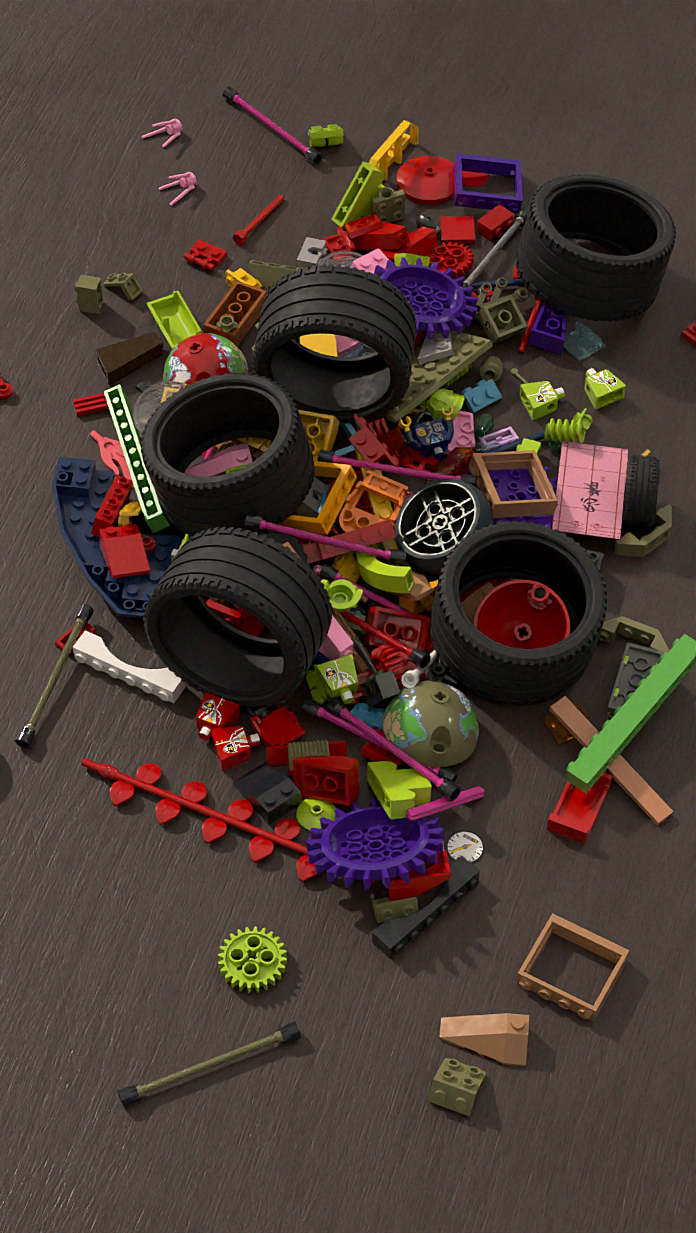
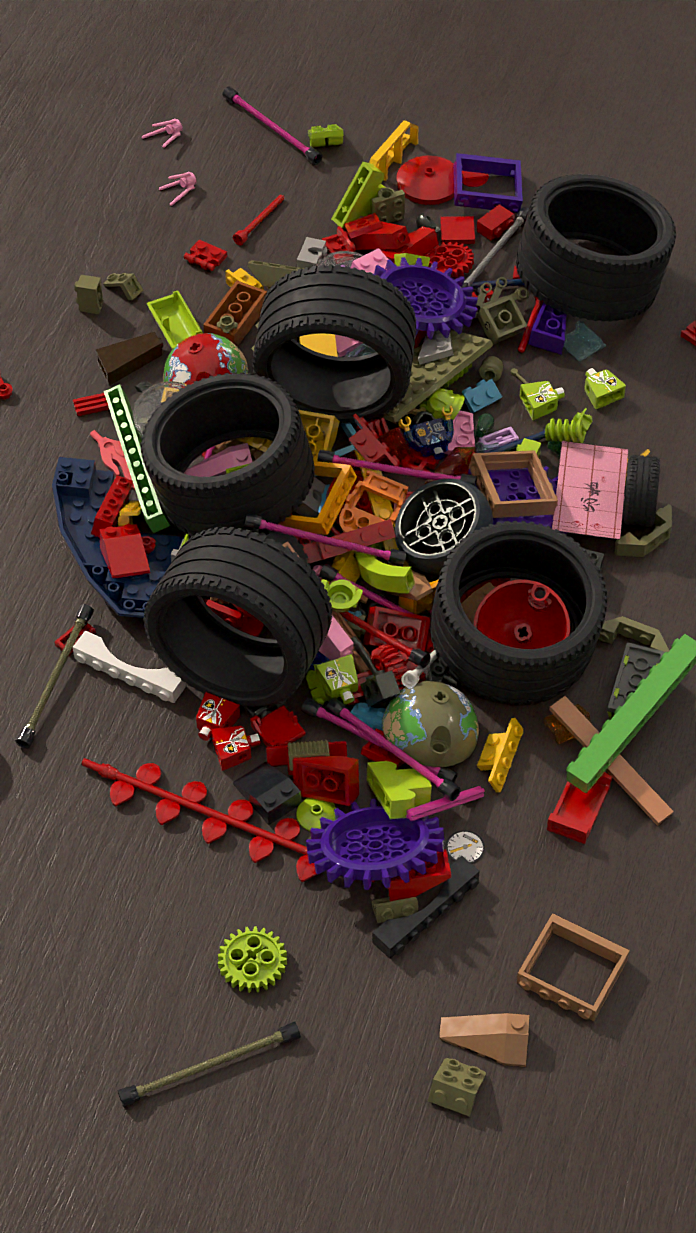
none -> yellow bracket [477,718,523,792]

